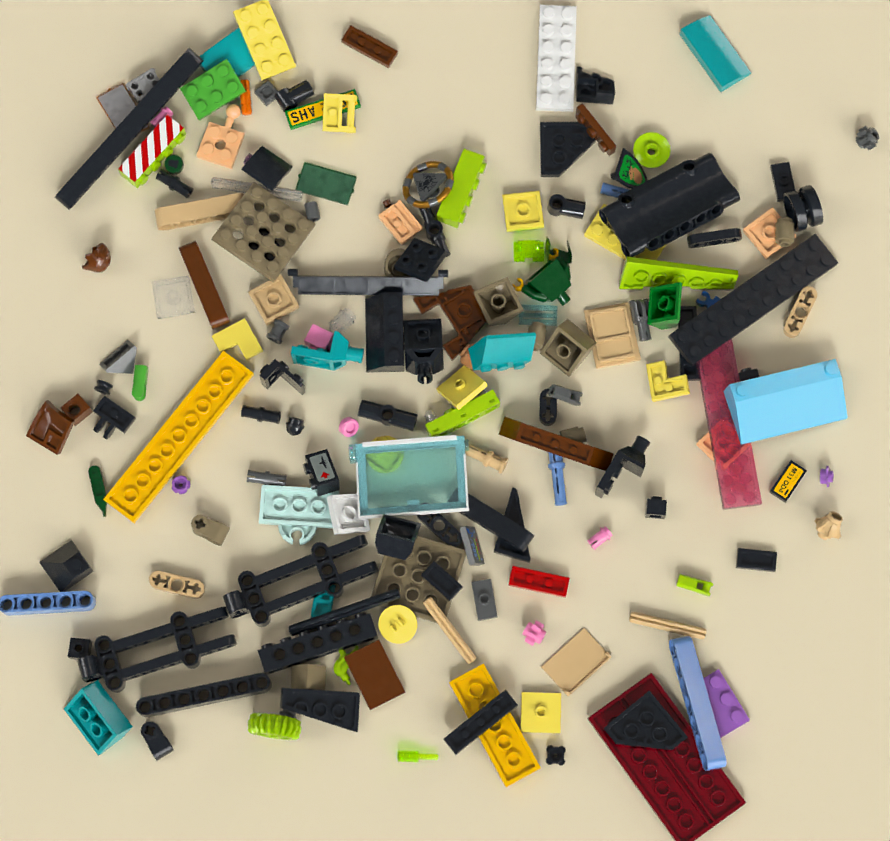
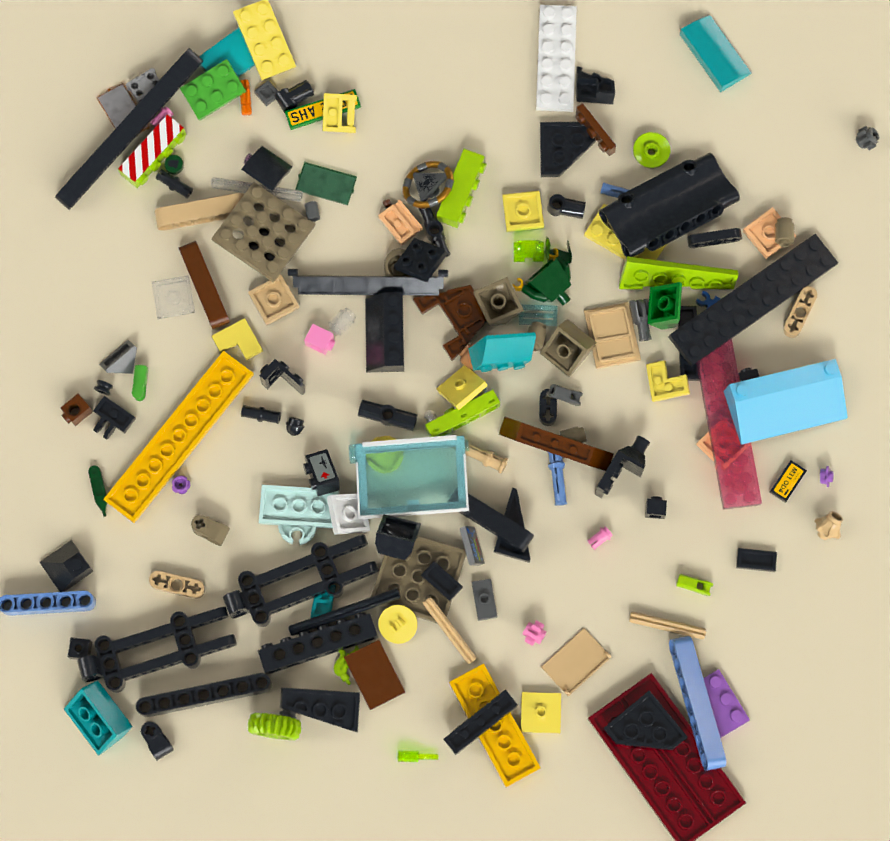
reddish brown plate [26,400,75,455] -> none
reddish brown hair [82,243,111,273] -> none
light nougat plate [196,104,245,169] -> none
dark grey pin [247,470,287,486] -> none
dark grey bush [266,319,289,344] -> none
teal plate [291,331,364,371] -> none
dark tan piece [291,664,326,690] -> none
bright pink tile [339,417,359,437] -> none
reddish brown plate [341,25,398,69] -> none
black plate [403,318,444,384] -> none
black beam [417,503,462,547] -> none
red plate [508,566,570,598] -> none
black plate [546,745,566,766] -> none
shield [611,148,648,189] -> none
black plate [770,162,795,202] -> none
black wheel [783,185,823,232] -> none

